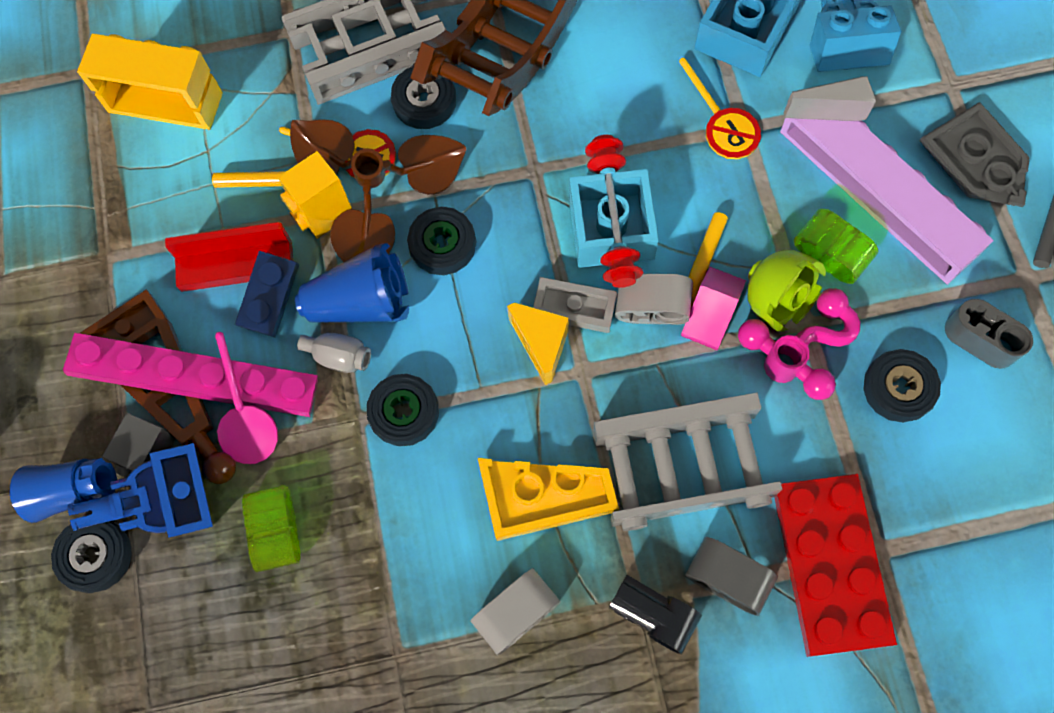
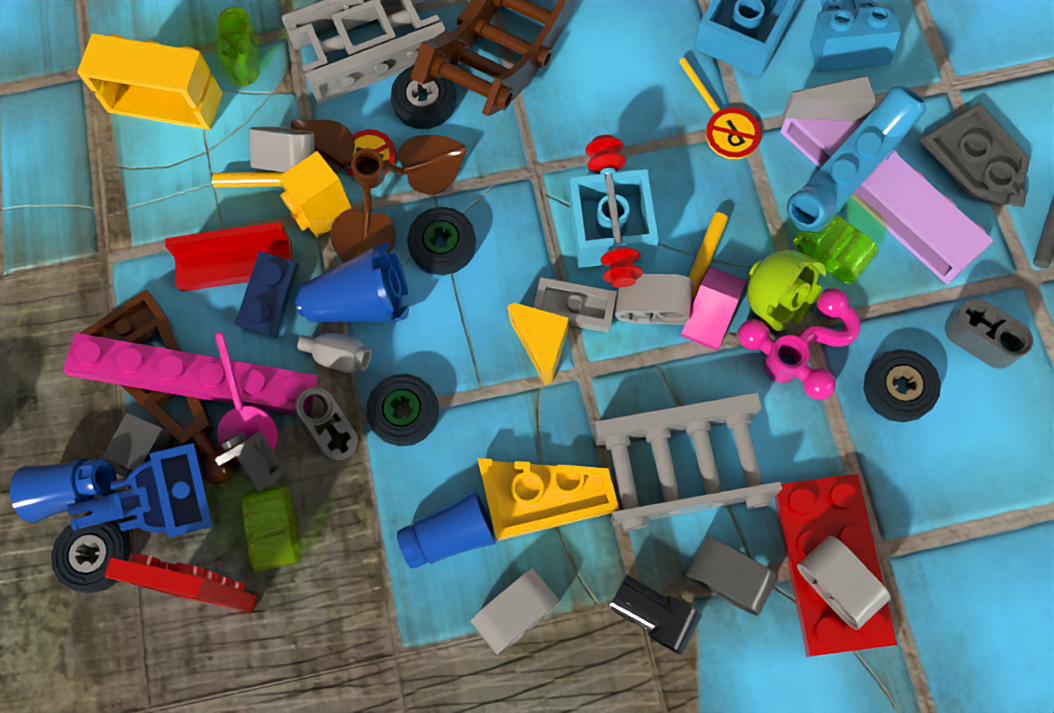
none -> red plate [104,552,257,613]
none -> dark grey bracket [213,430,286,491]
none -> clear neon green beam [217,7,260,86]
none -> light grey beam [249,126,315,172]
none -> dark grey beam [293,387,358,460]
none -> blue plant [397,489,497,569]
none -> dark azure plate [787,86,926,233]
none -> light grey beam [797,535,891,630]

